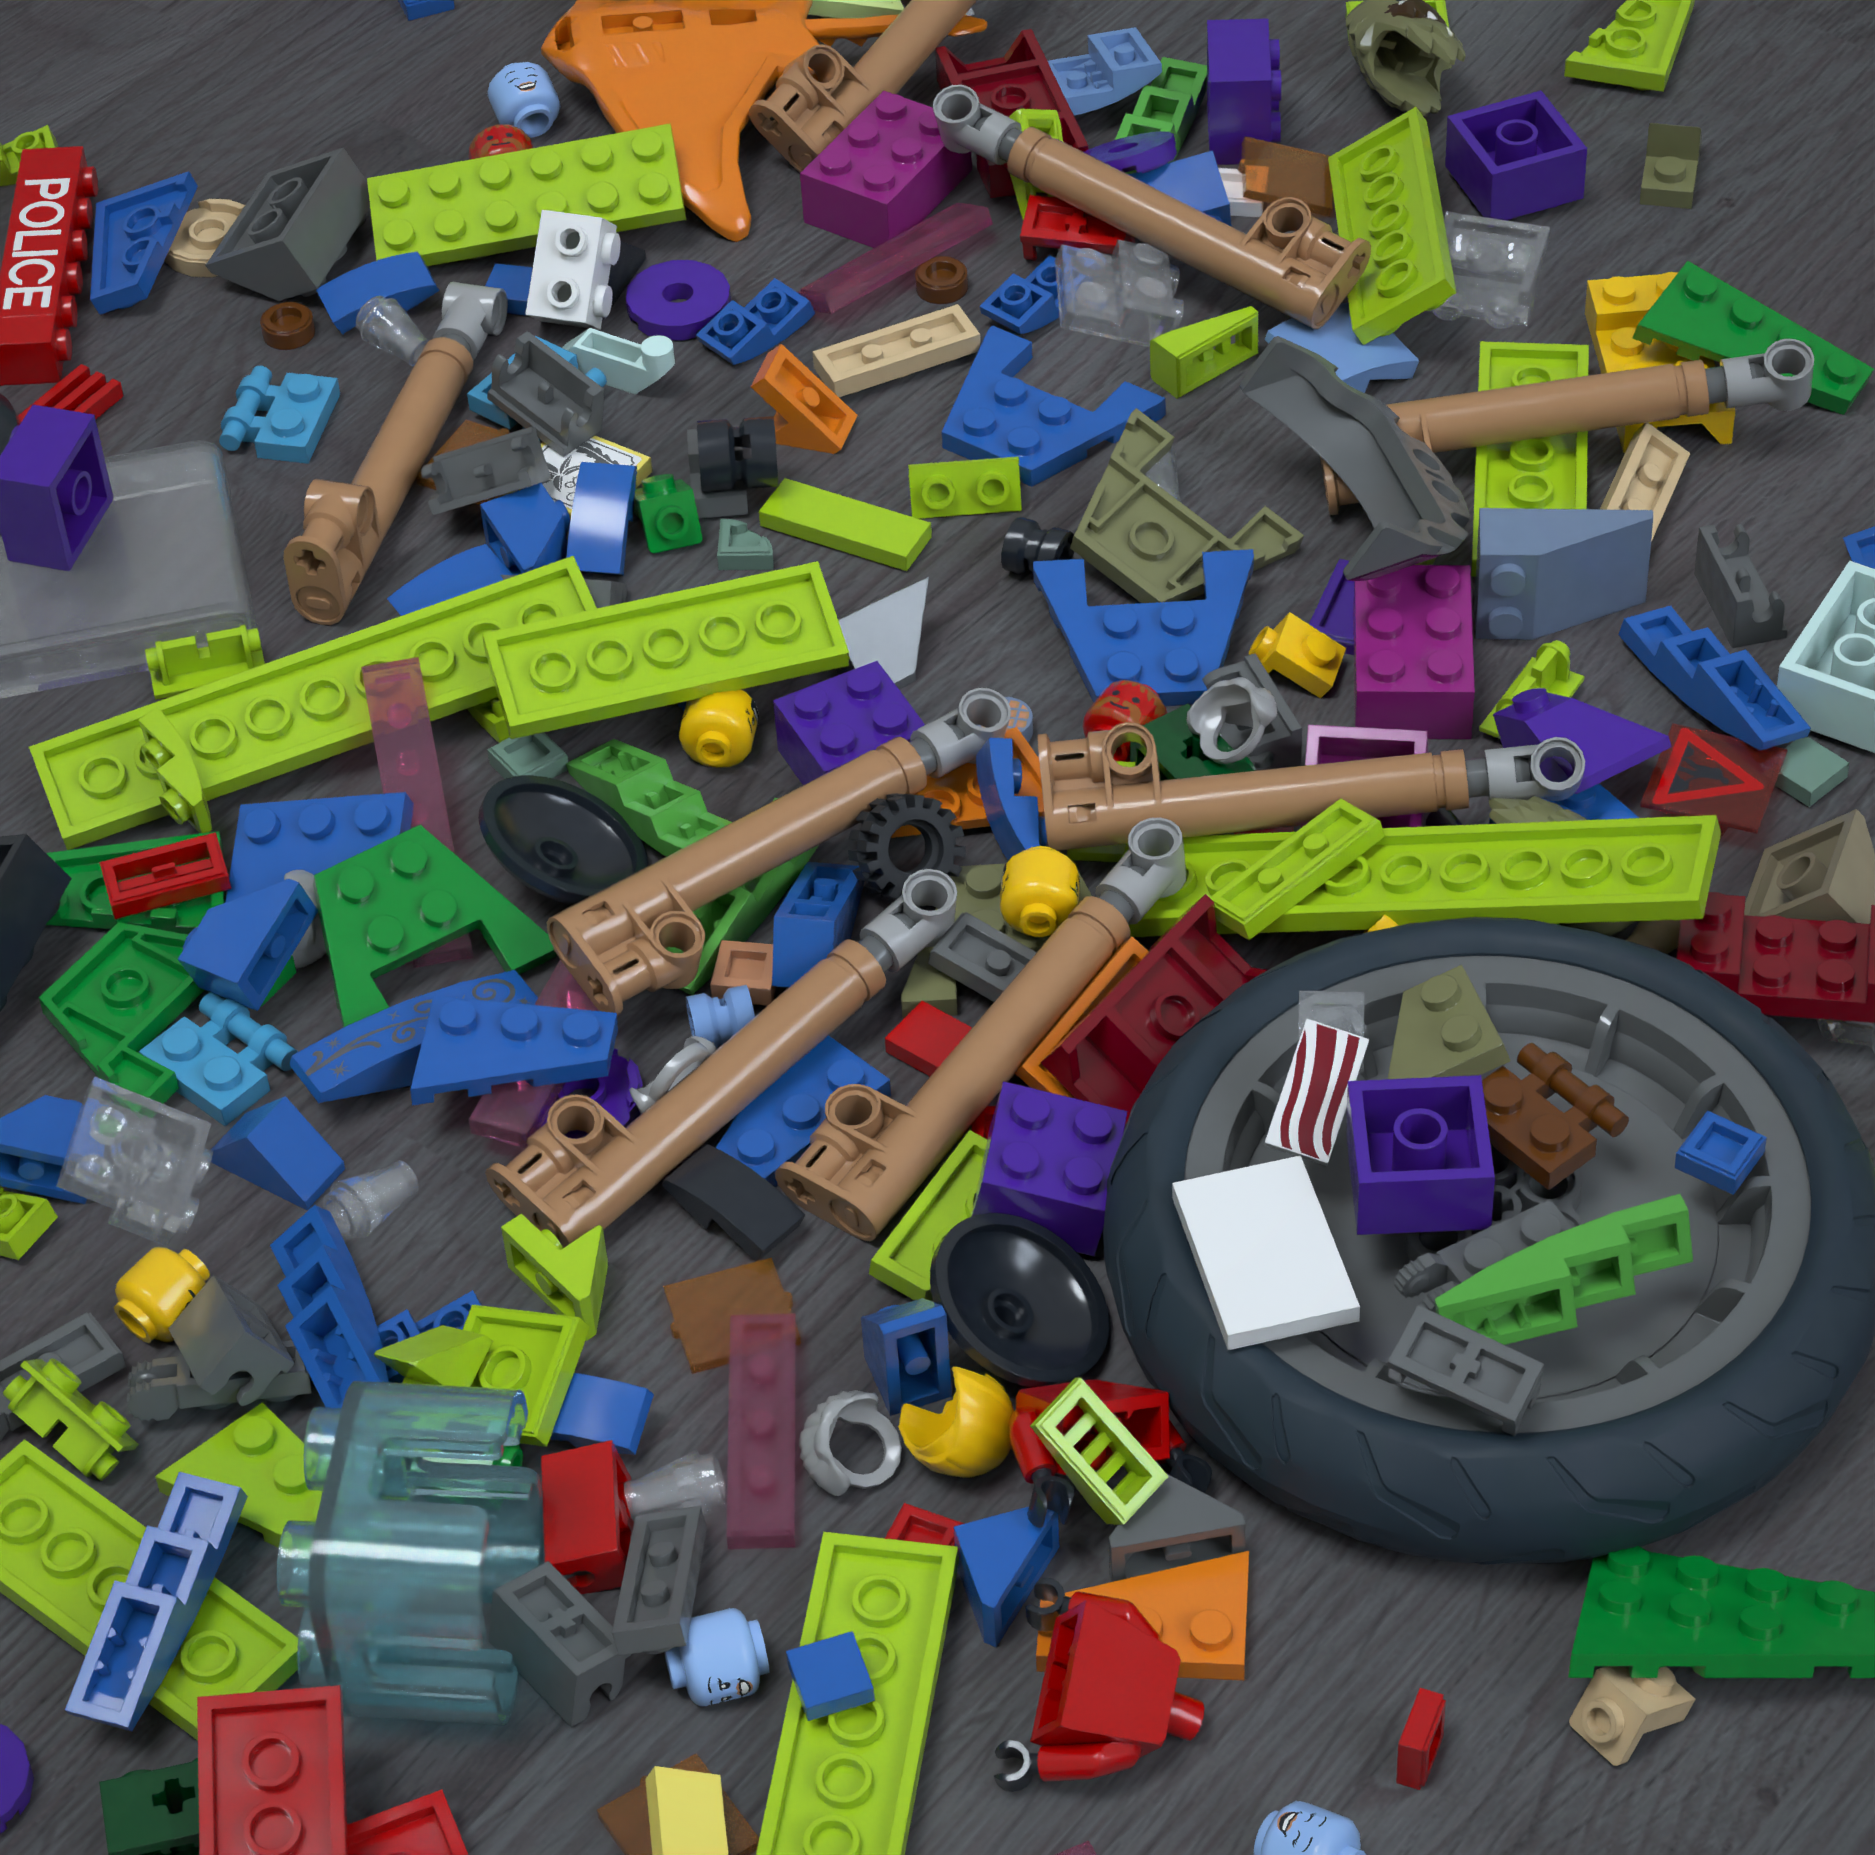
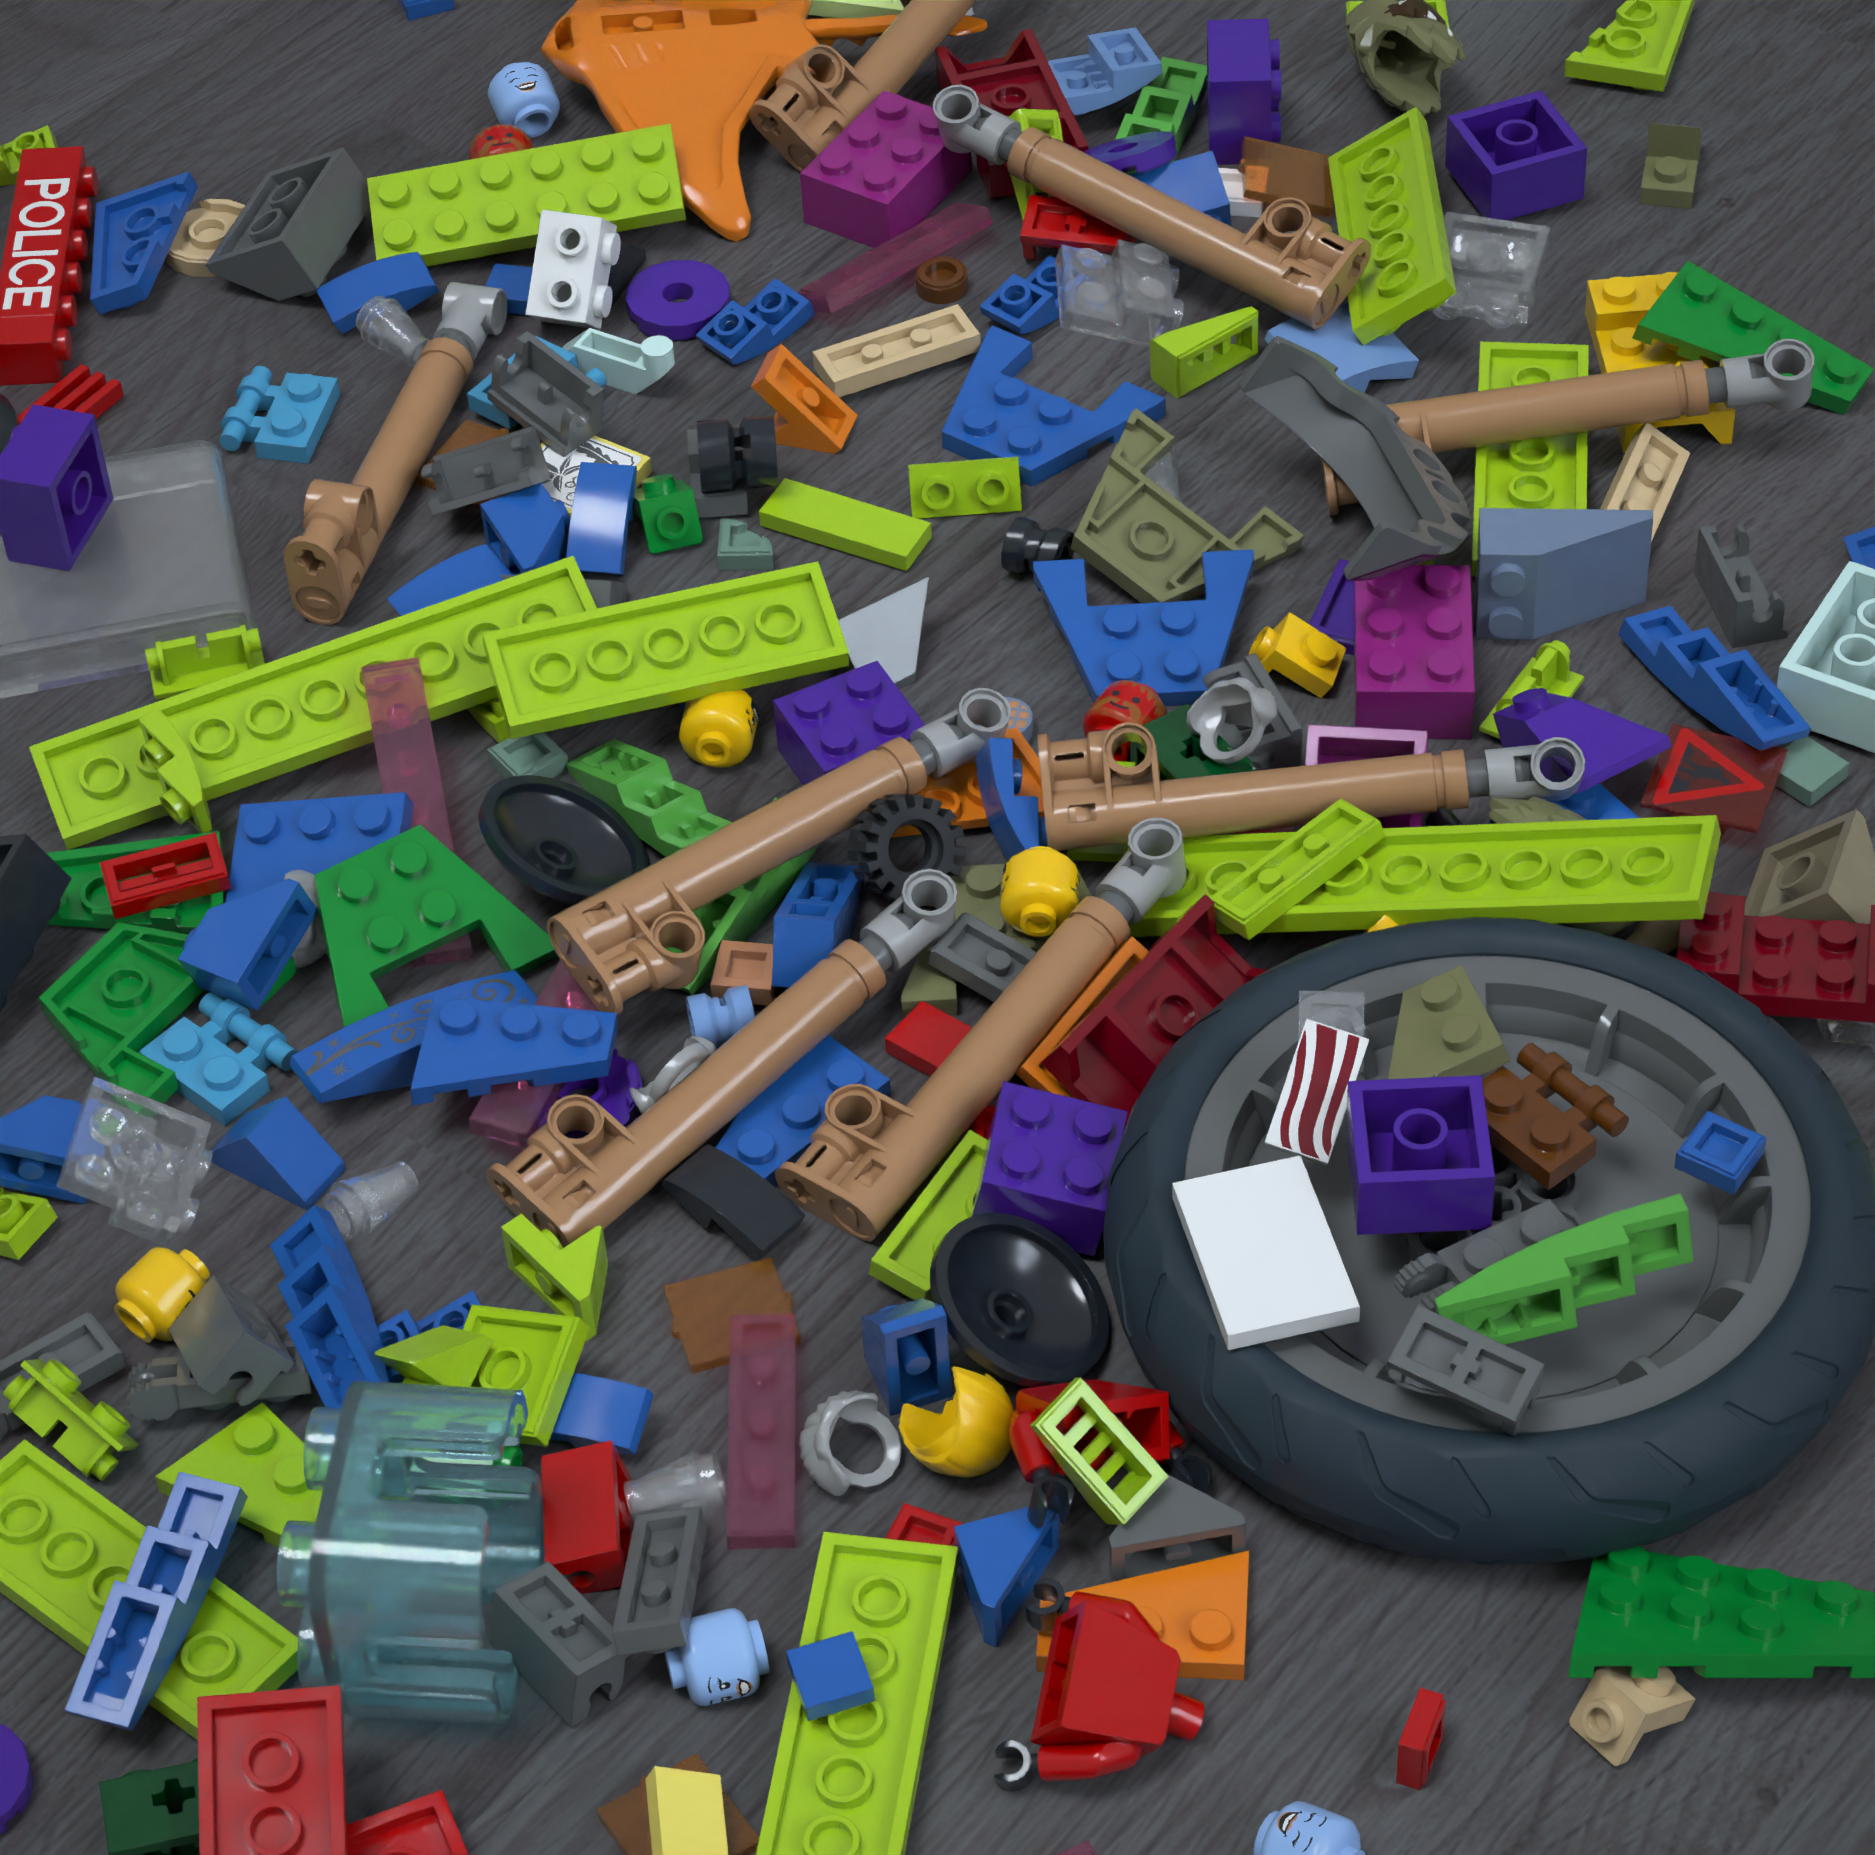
reddish brown tile [260,302,315,350] -> none

